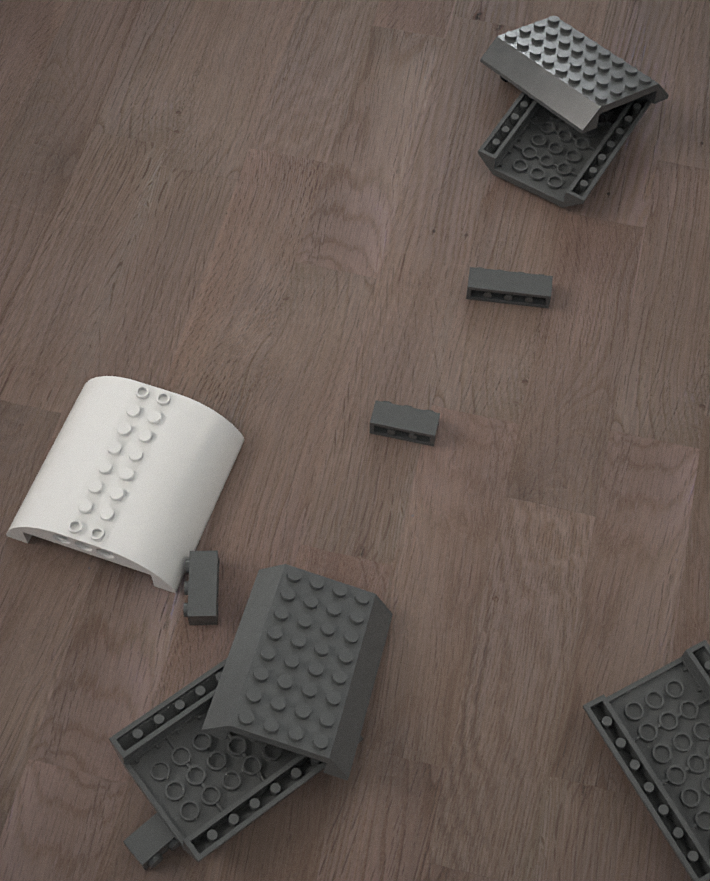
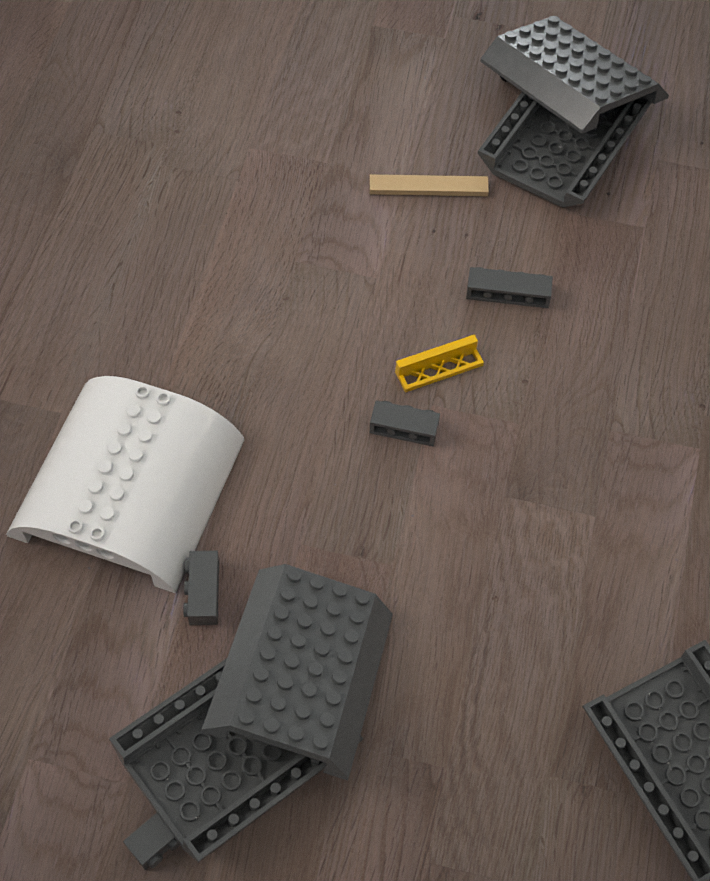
none -> tan tile [370,174,489,196]
none -> yellow fence [395,334,484,393]

